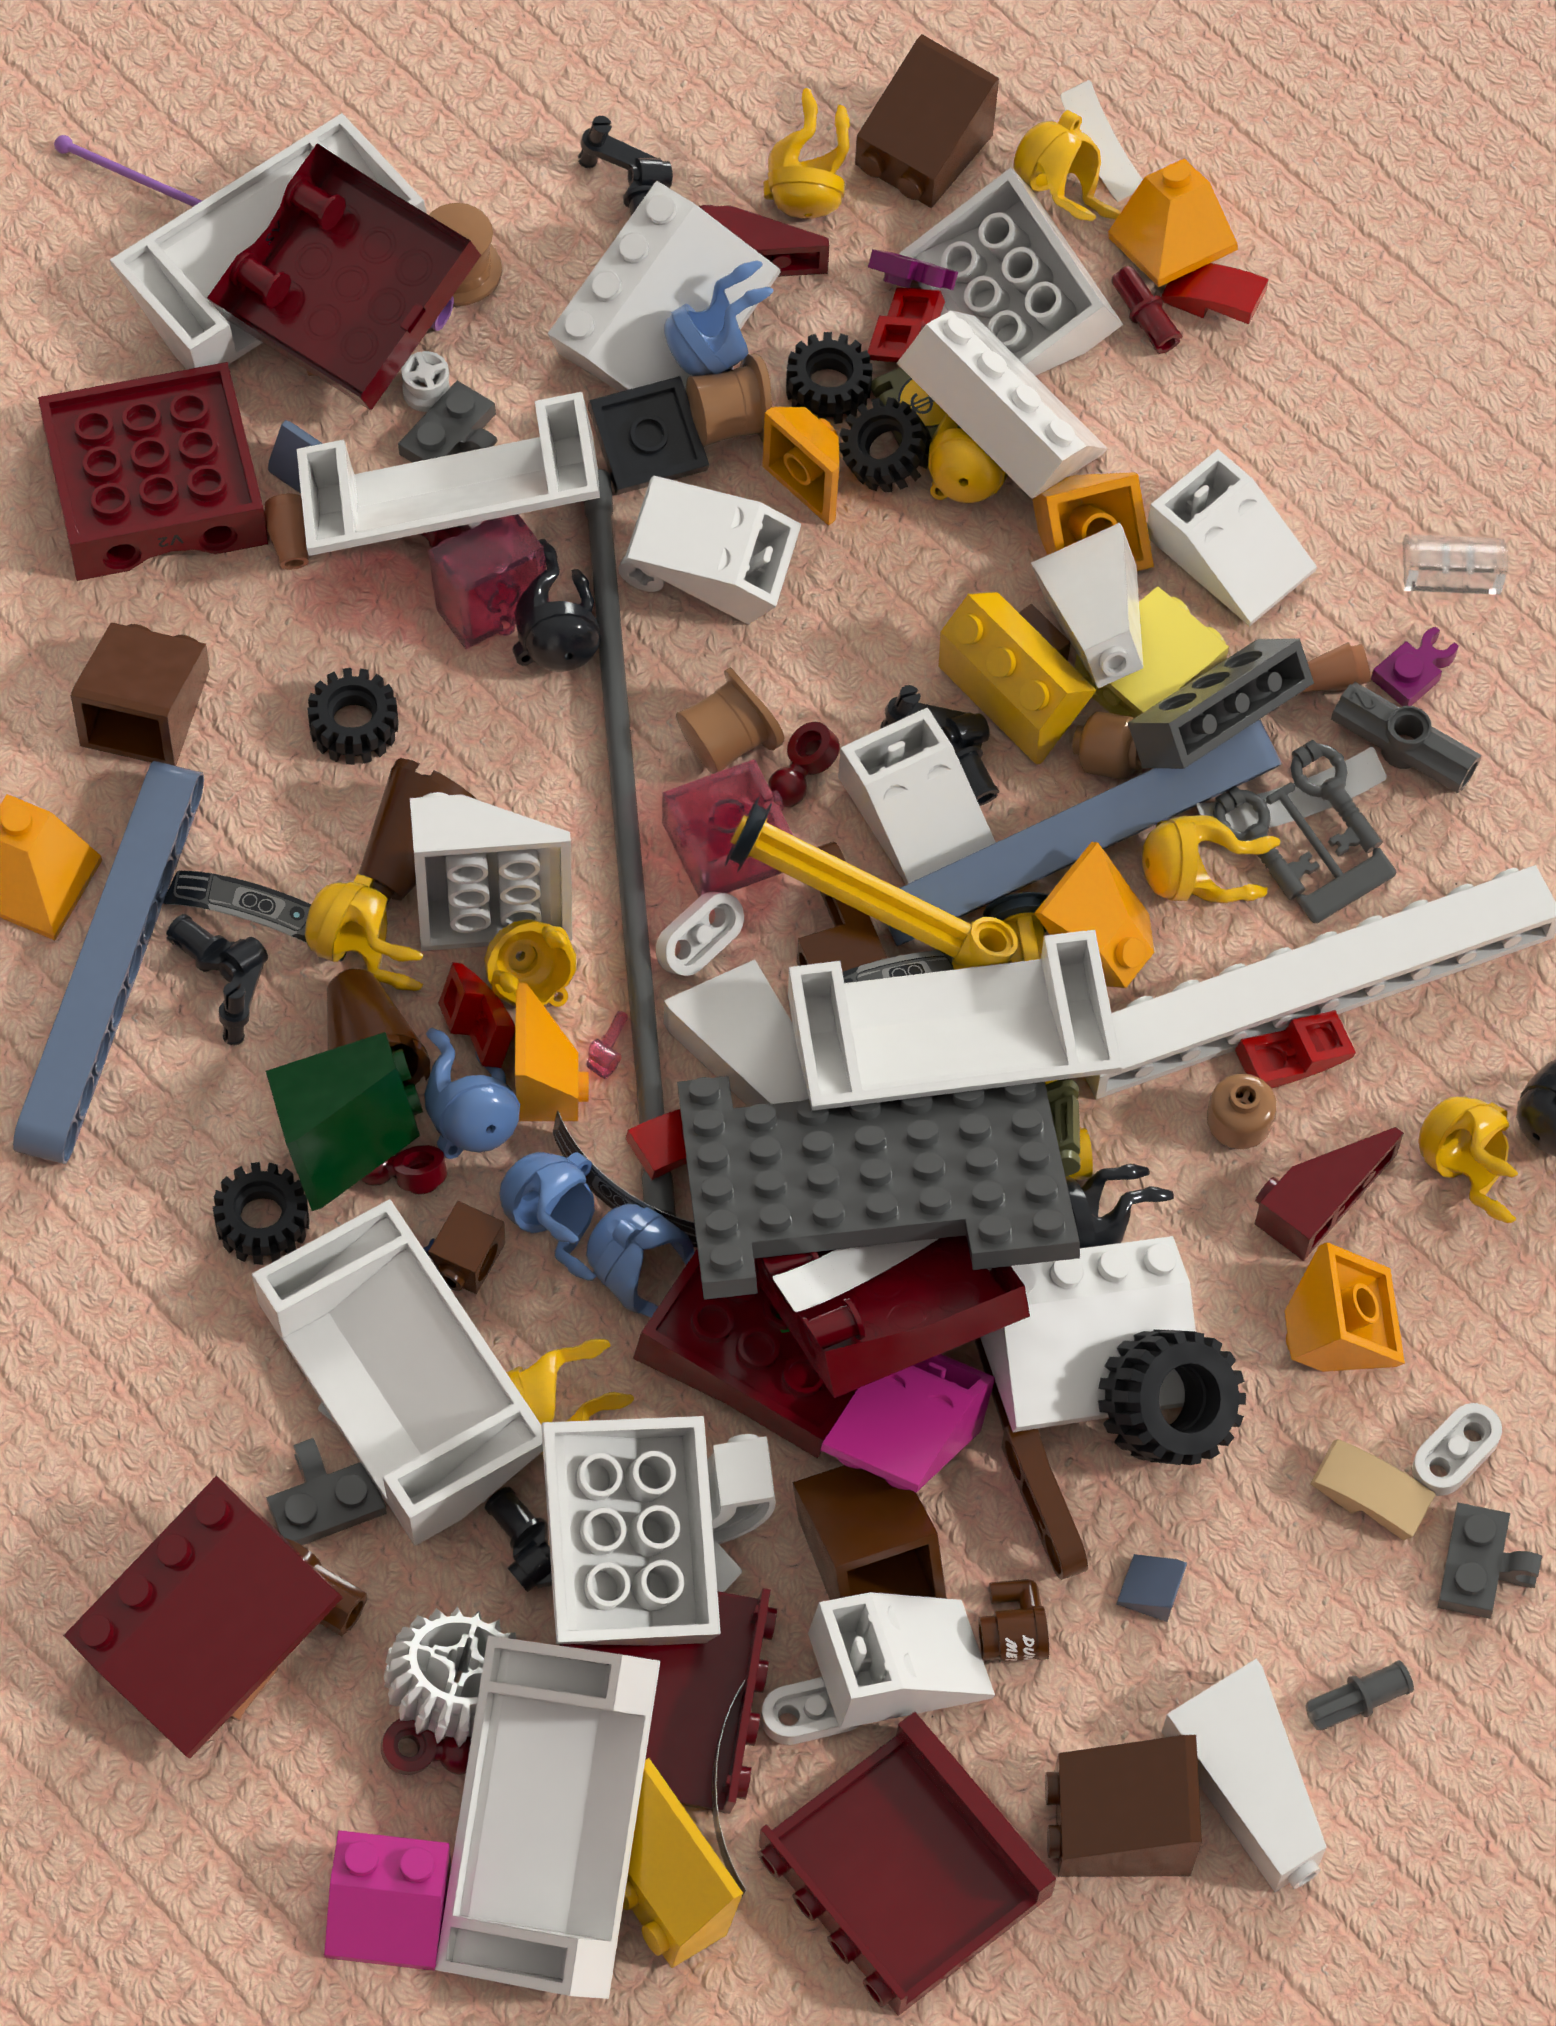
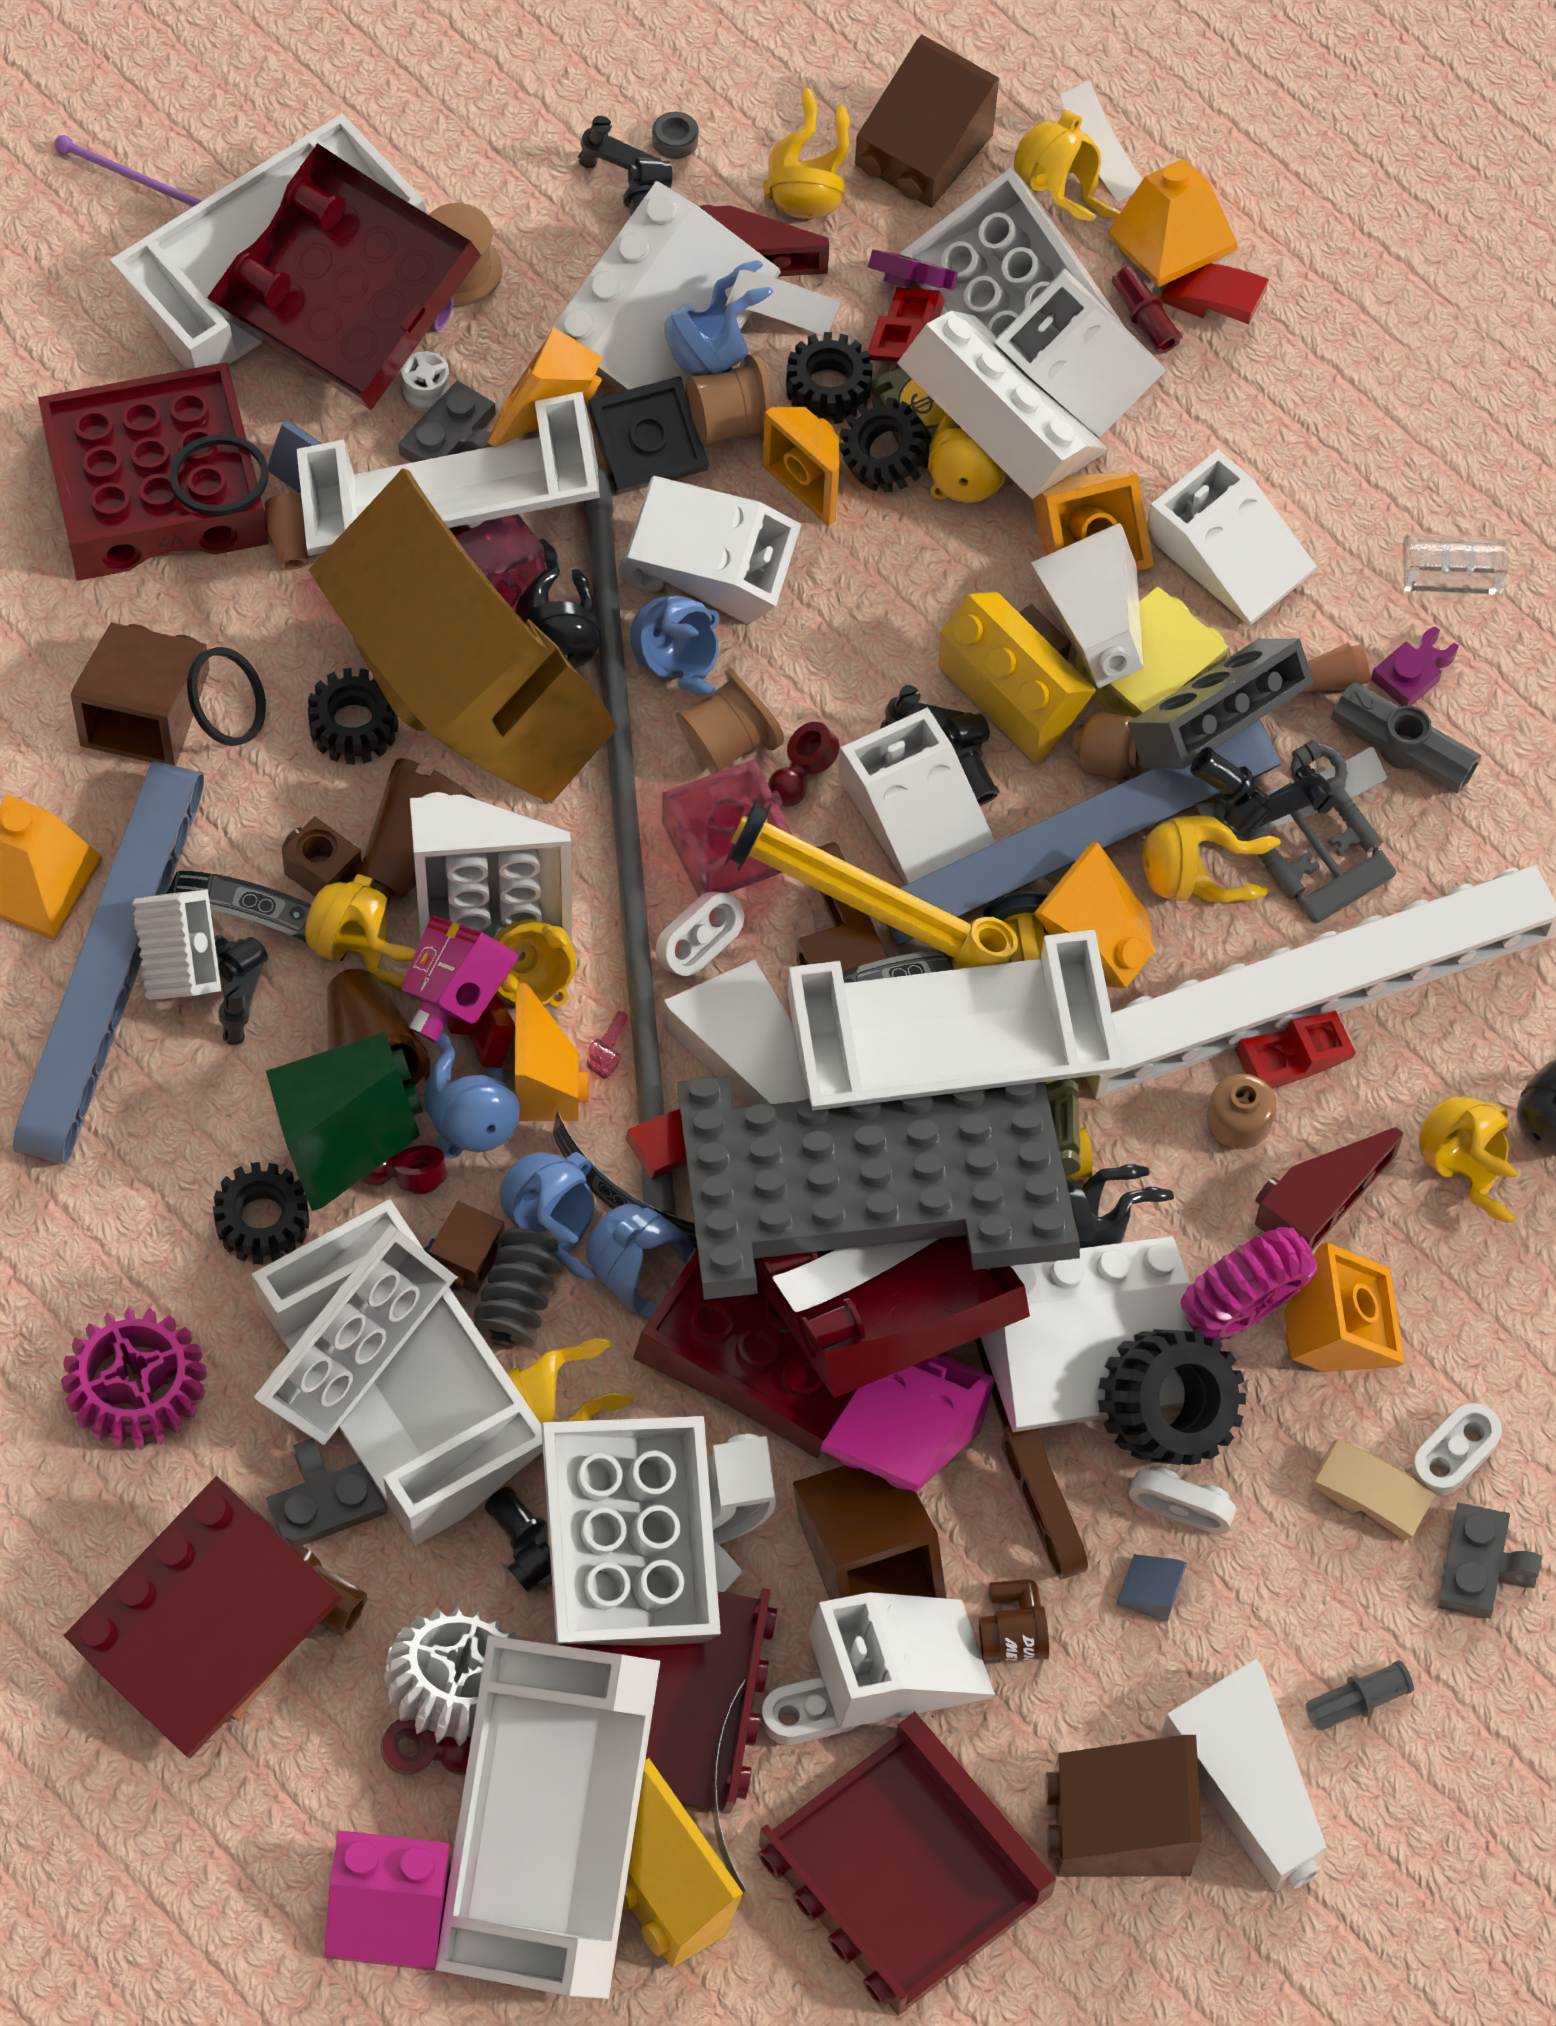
none -> dark pink gear [61,1307,207,1450]
none -> white brick [132,889,221,1000]
none -> black piece [170,434,268,516]
none -> black piece [187,647,266,746]
none -> white slope [254,1224,457,1445]
none -> reddish brown brick [282,816,362,897]
none -> pearl gold beam [309,468,618,804]
none -> dark pink torso [402,915,519,1042]
none -> dark grey piece [473,1228,562,1347]
none -> light orange slope [487,327,603,447]
none -> medium blue hair [630,595,719,695]
none -> dark grey tile [652,112,699,159]
none -> white sticker [725,270,840,336]
none -> white slope [995,268,1167,438]
none -> white plate [1128,1466,1237,1534]
none -> dark pink gear [1180,1227,1318,1342]
none -> black pin [1190,747,1334,835]

